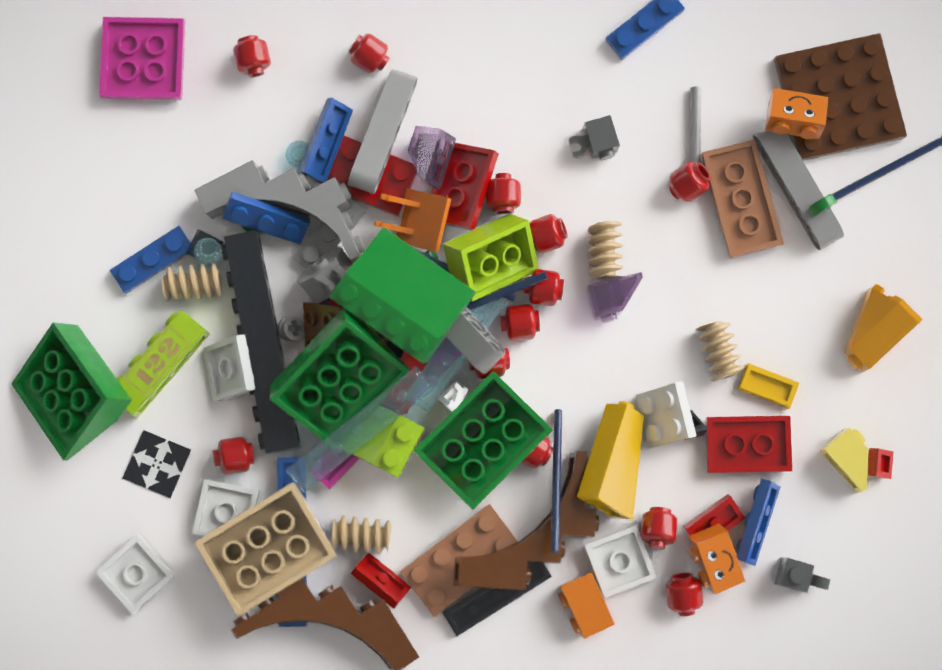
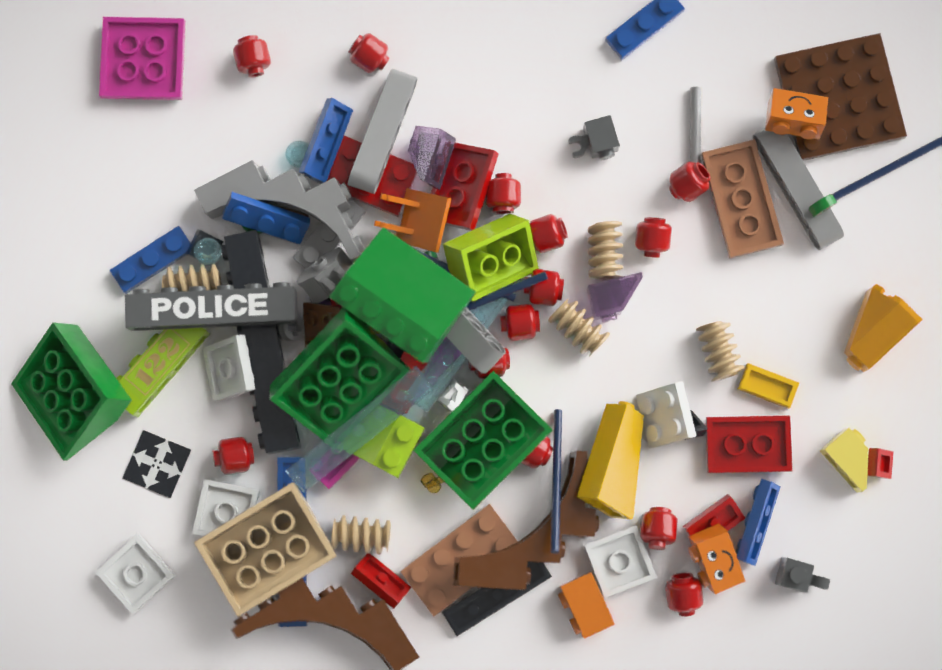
none -> dark grey brick [125,282,298,331]
none -> clear yellow hand [420,473,444,493]
none -> tan piece [548,298,610,358]
none -> red head [635,217,672,258]

